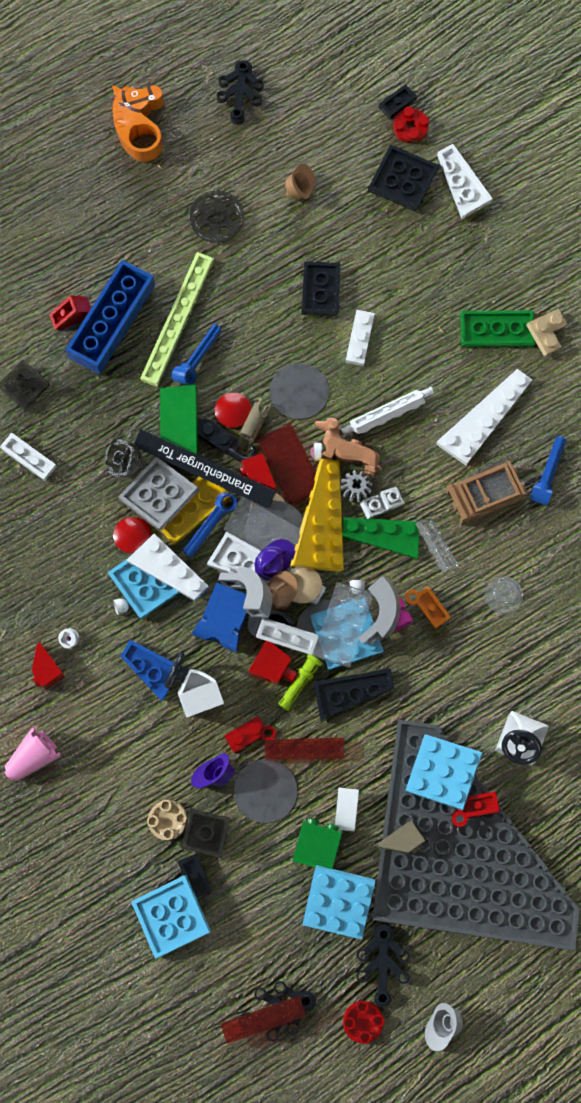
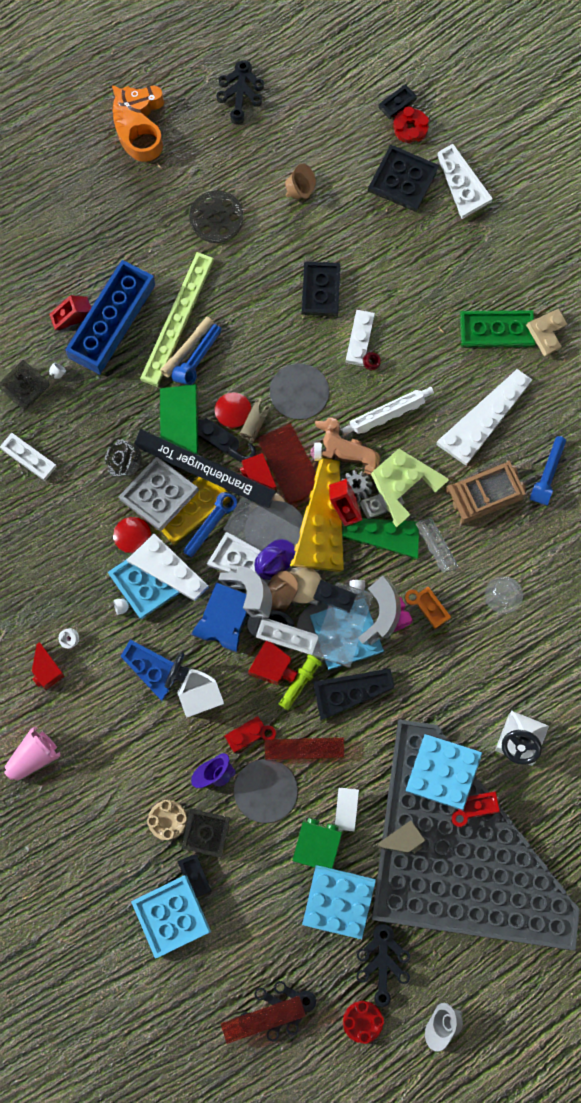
none -> white hinge [49,363,66,379]
none -> tan piece [160,317,214,377]
none -> black plate [313,580,357,613]
none -> red slope [329,479,362,526]
none -> dark red plate [362,352,381,371]
none -> yellowish green wing [371,449,449,527]

